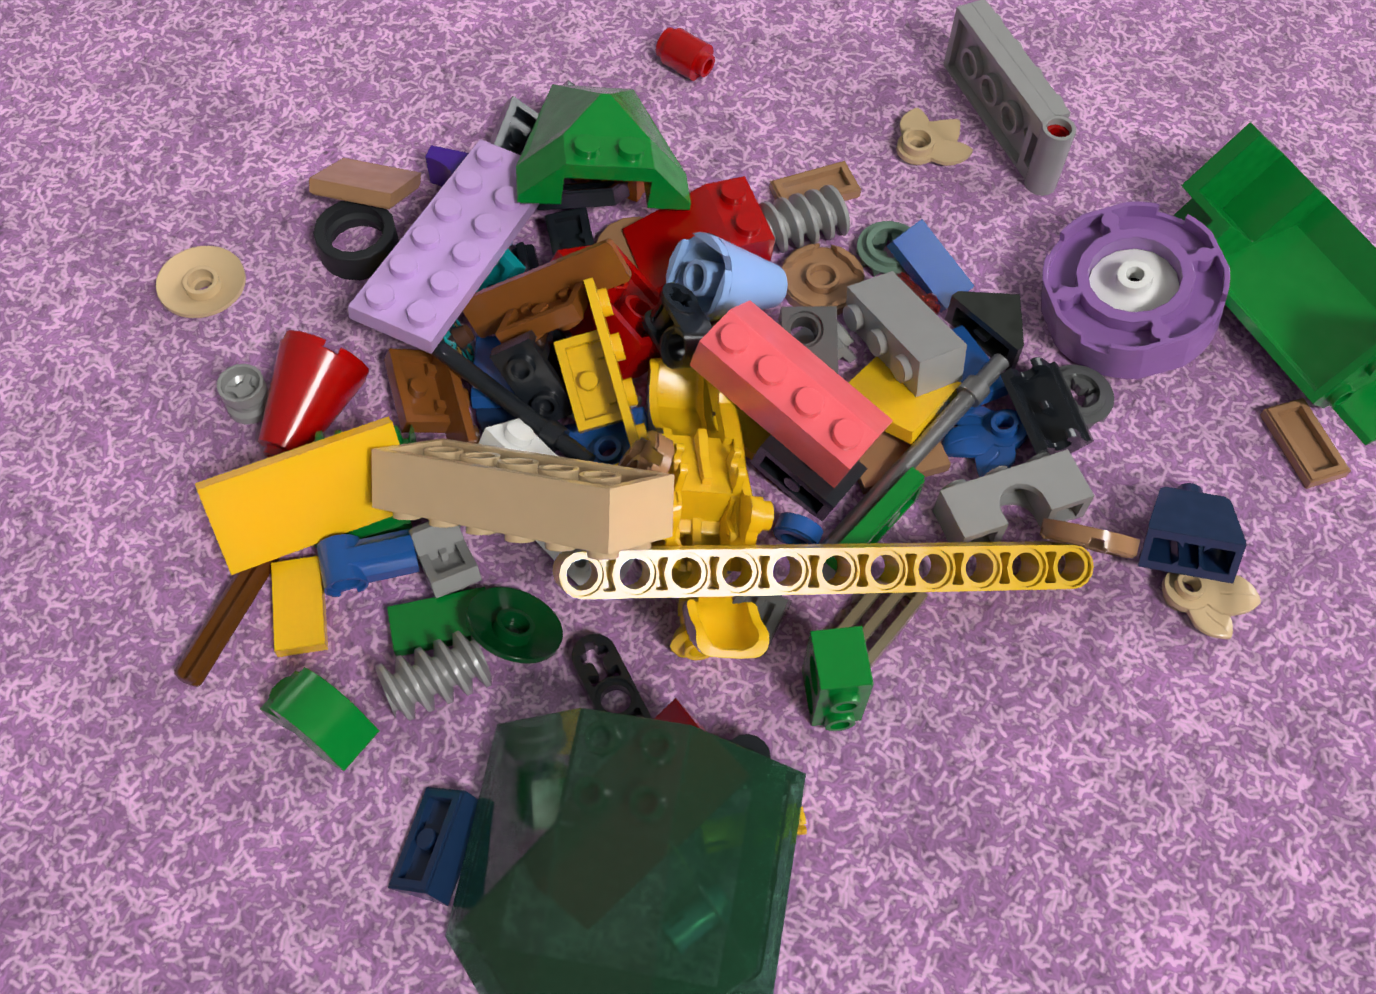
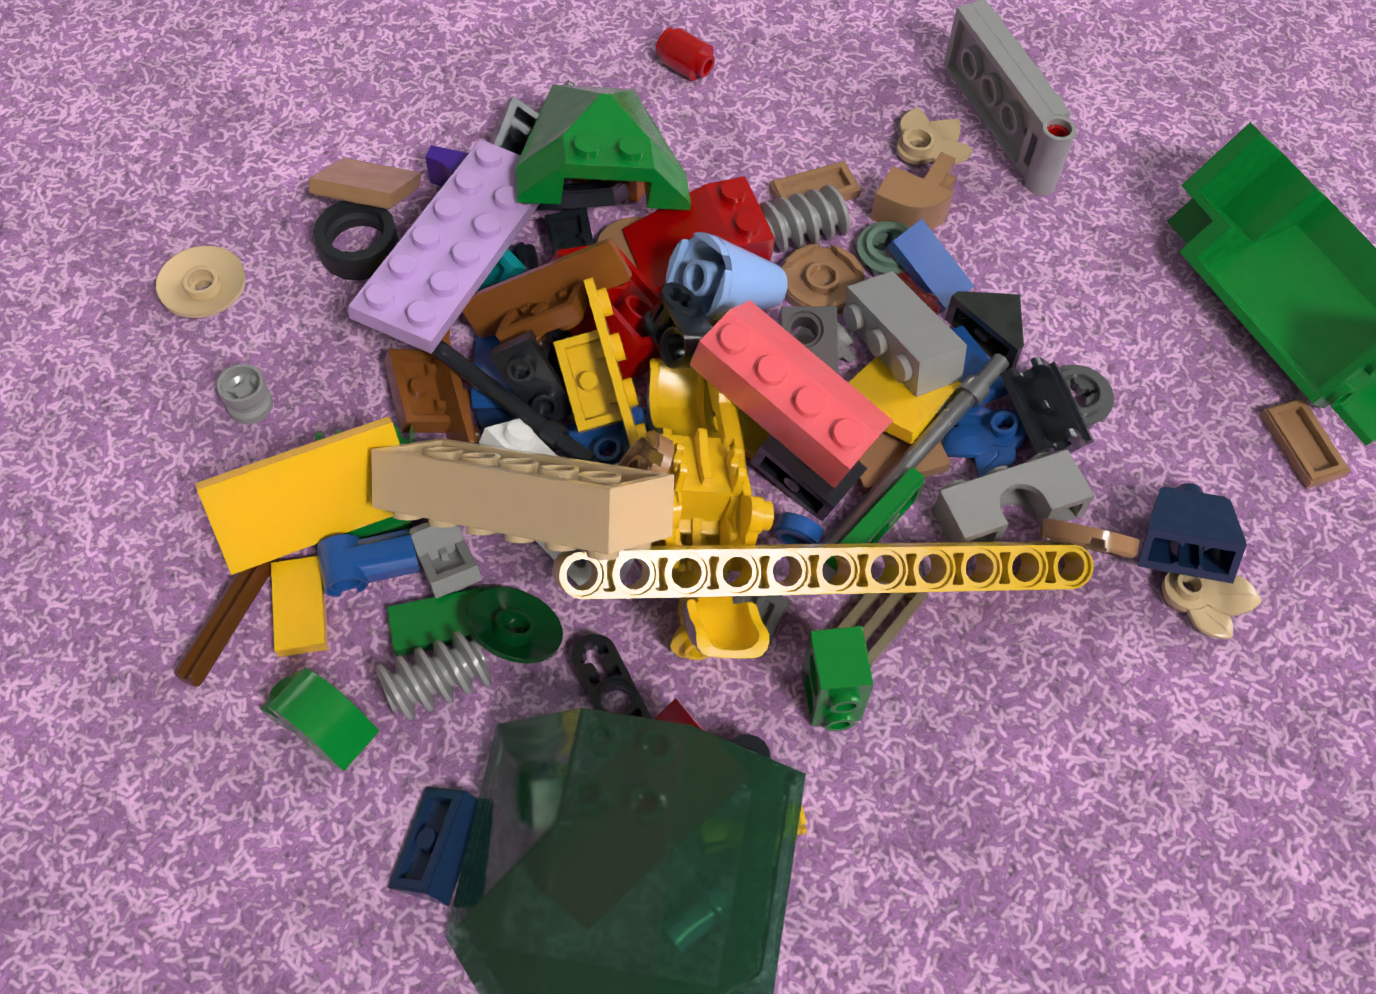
red cone [258,330,369,458] -> none
piece [443,319,475,363] -> none
medium lavender piece [1041,201,1230,379] -> none
none -> medium nougat brick [870,152,957,230]

